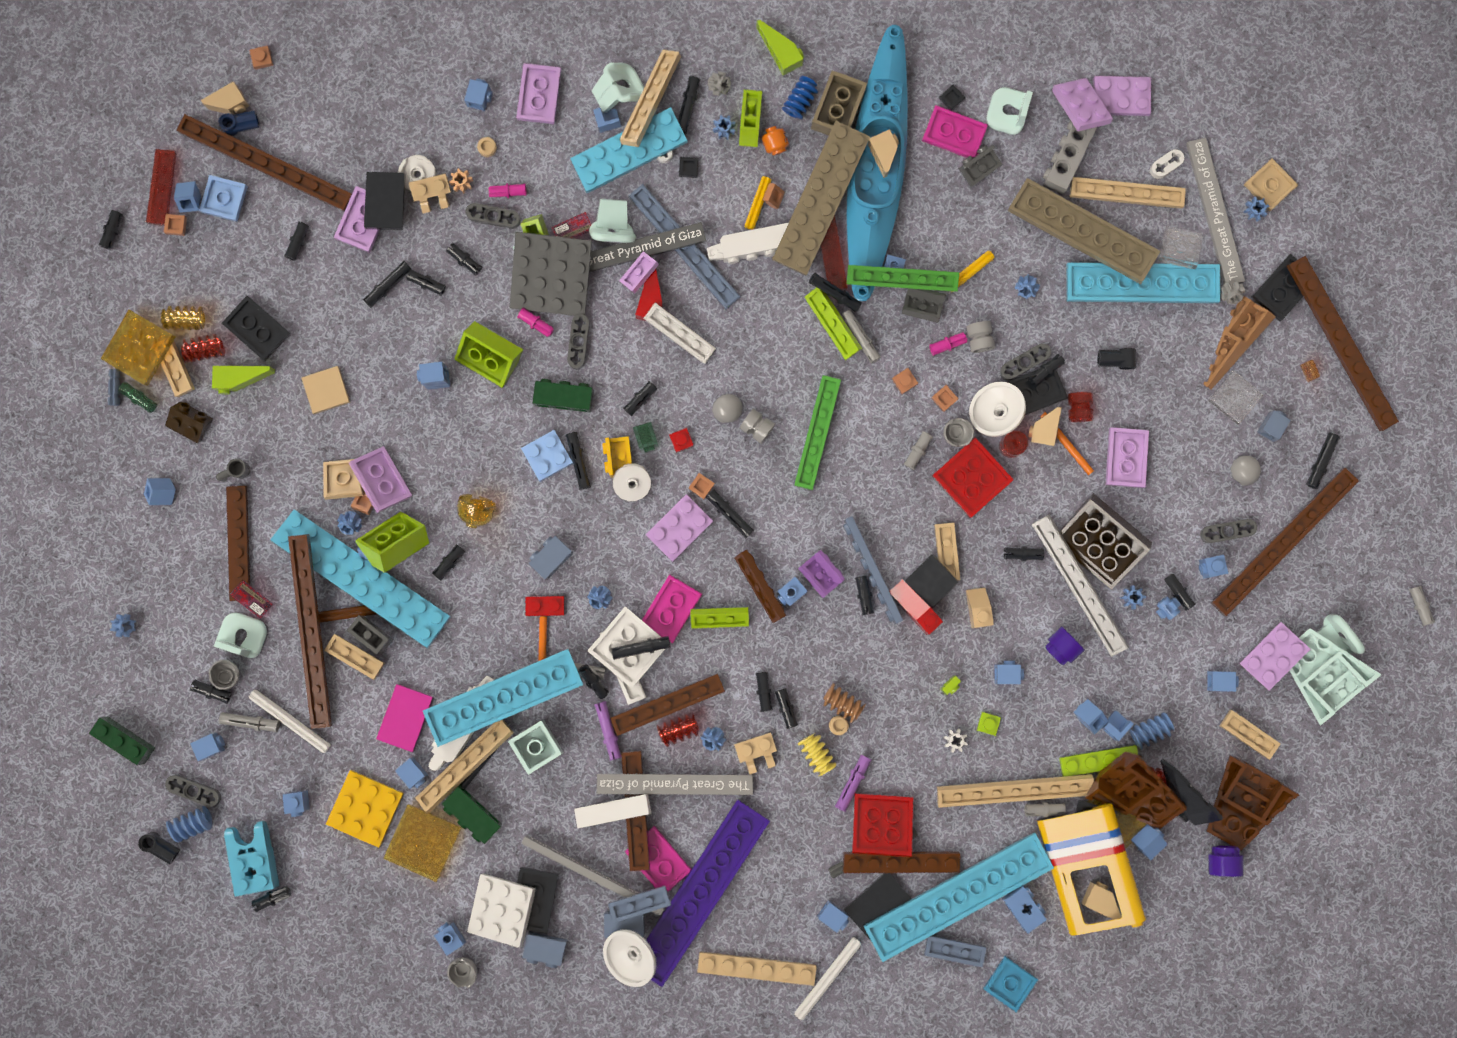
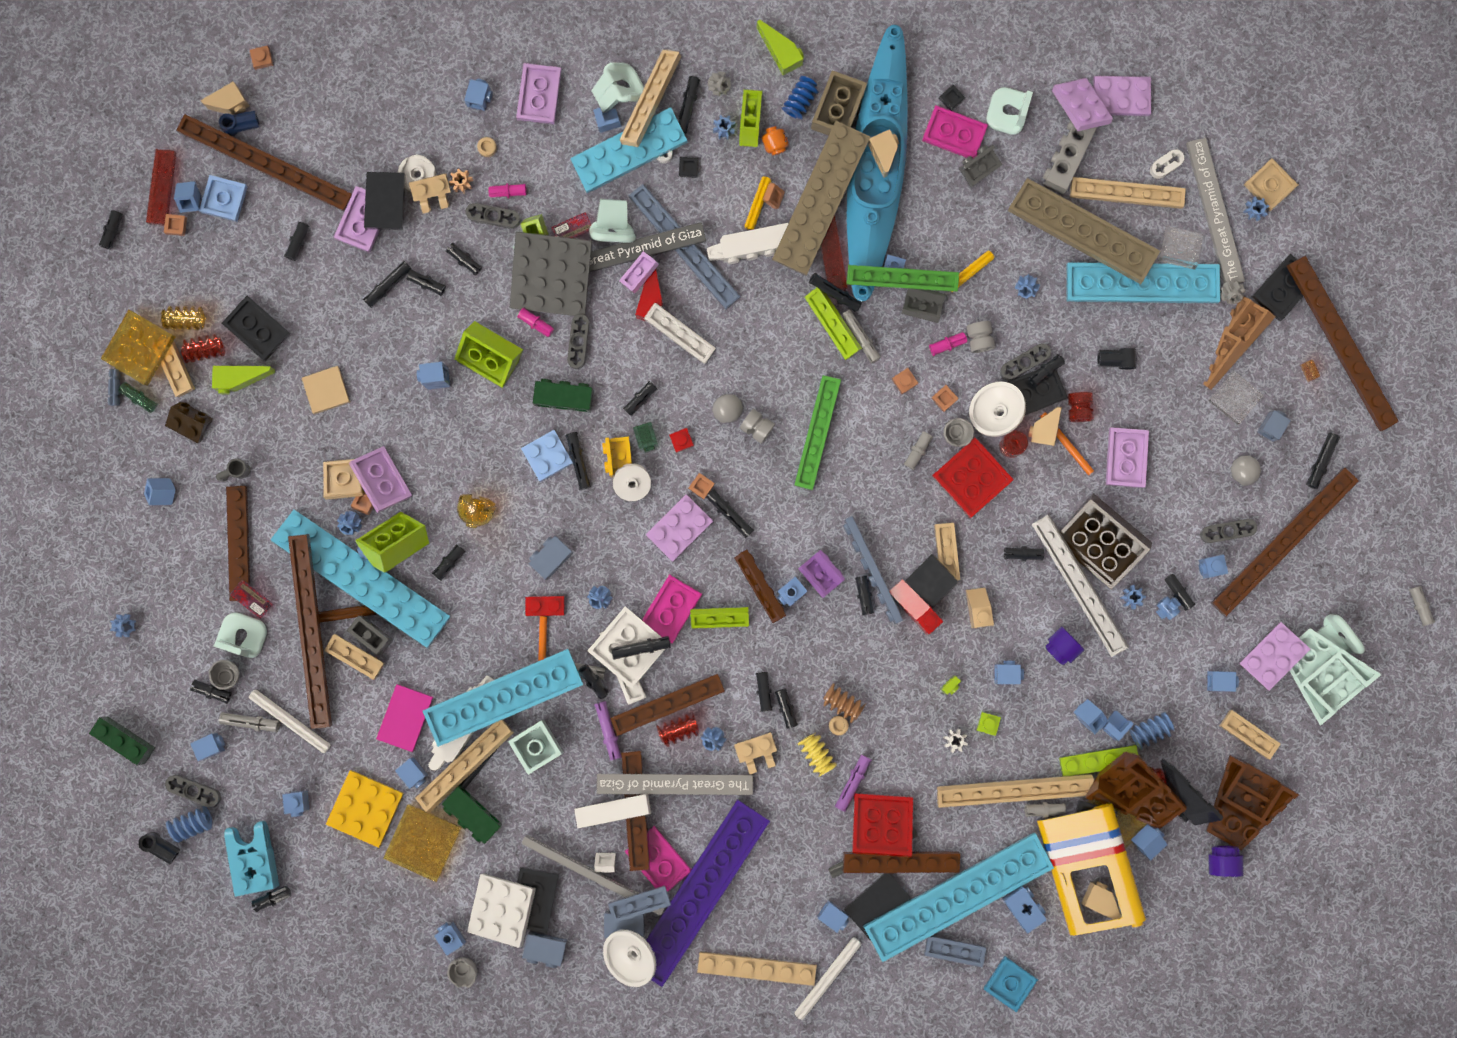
none -> white plate [594,853,616,873]

